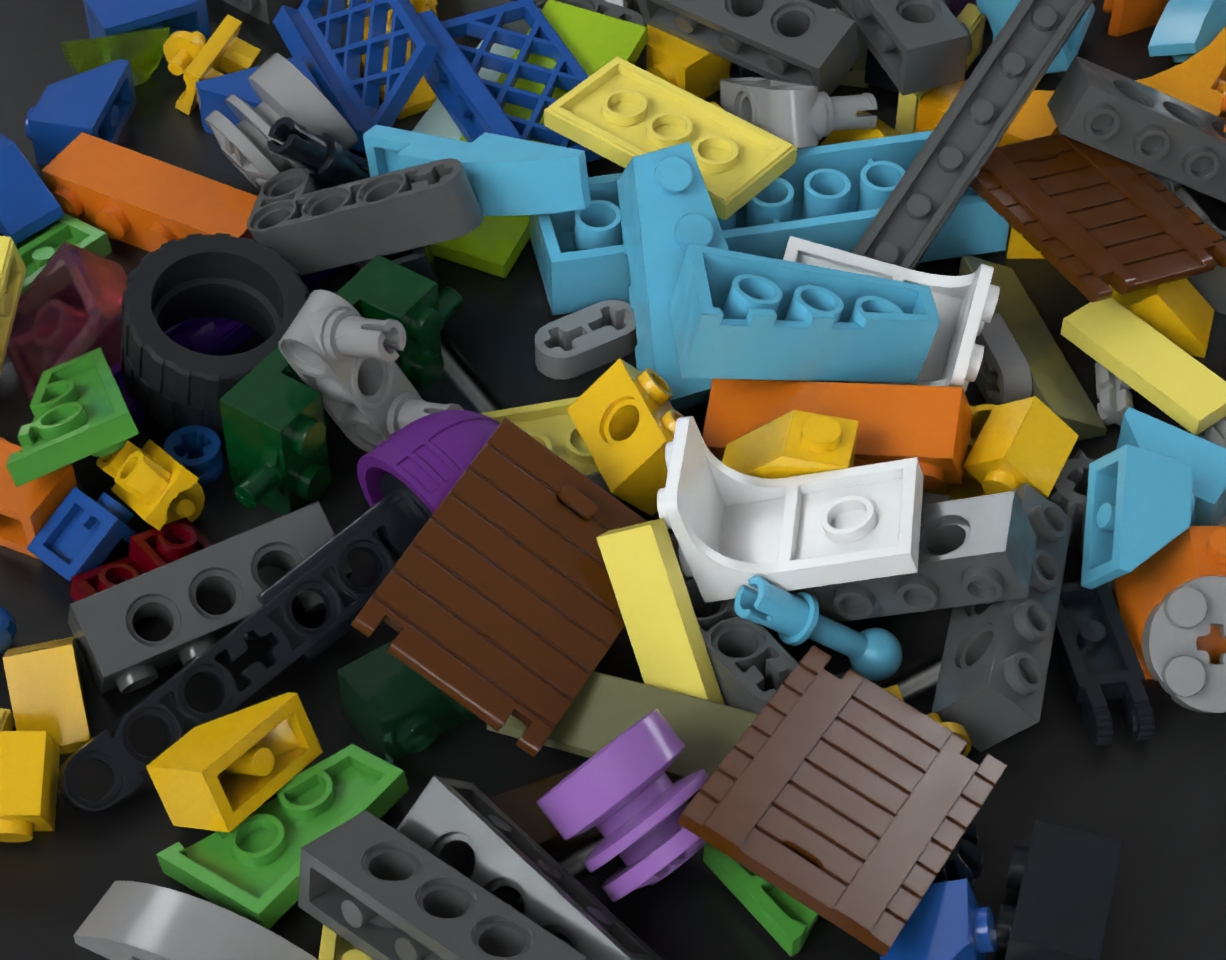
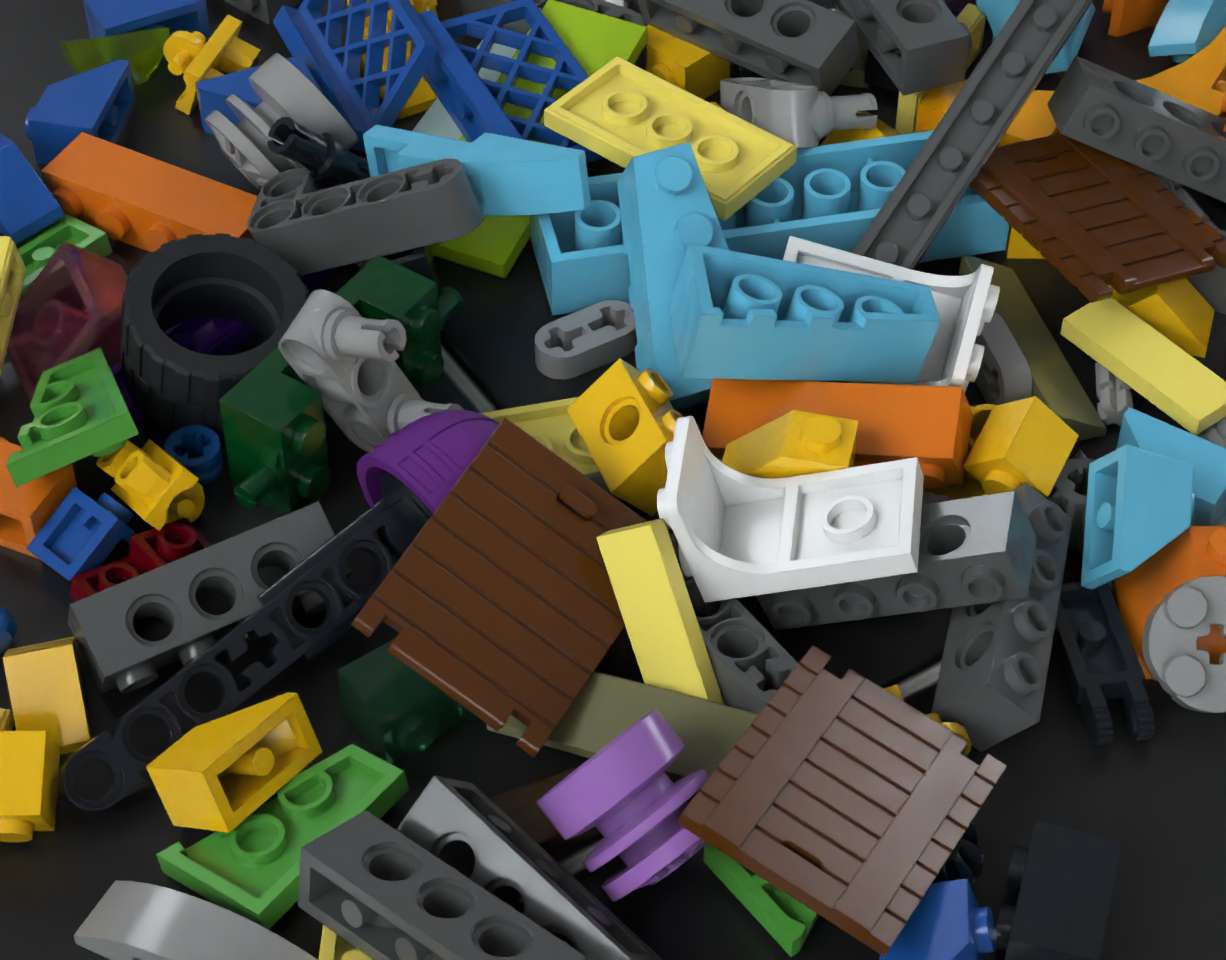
medium azure pin [734,575,902,681] -> none

